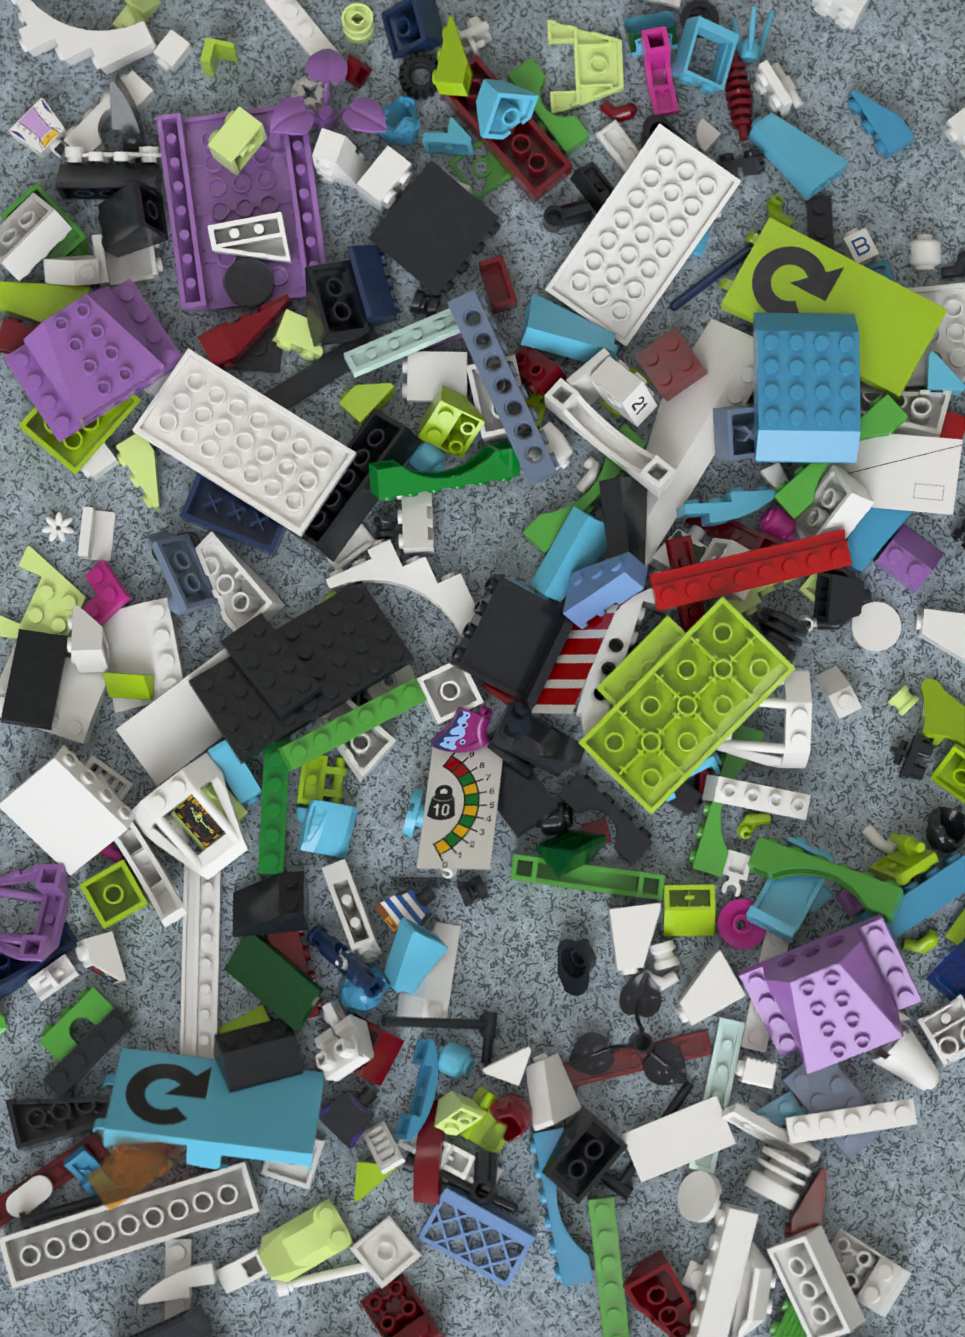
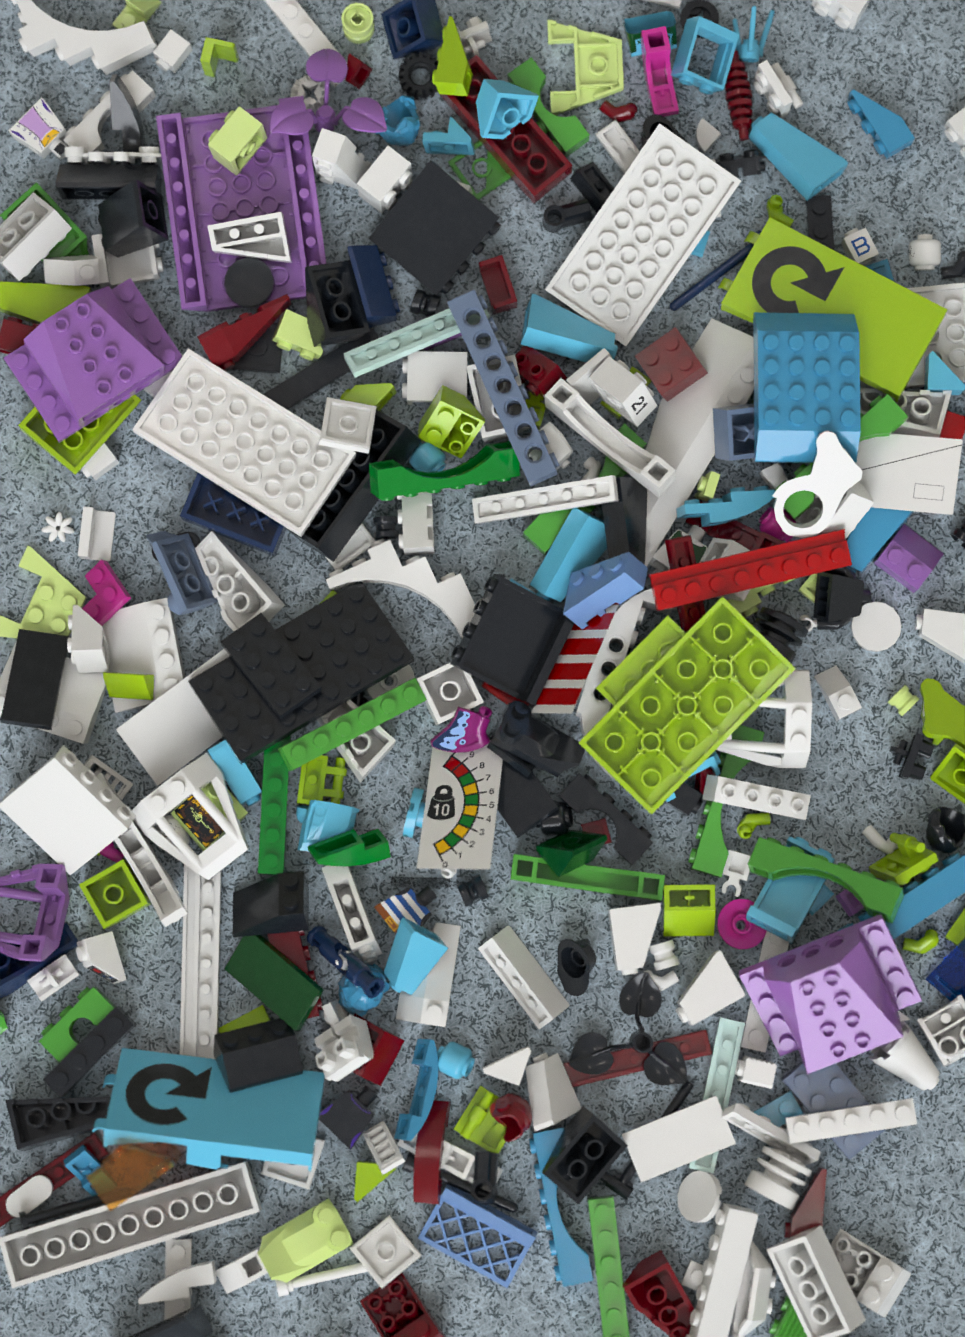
yellowish green slope [116,434,162,512] -> none
black bar [381,1011,498,1063] -> none
yellowish green slope [434,1091,484,1136] -> none
none -> green slope [307,829,391,867]
none -> white tile [319,397,376,454]
none -> white plate [472,475,619,524]
none -> white panel [478,925,569,1029]
none -> yellowish green plate [694,471,721,502]
none -> white animal [773,430,862,538]

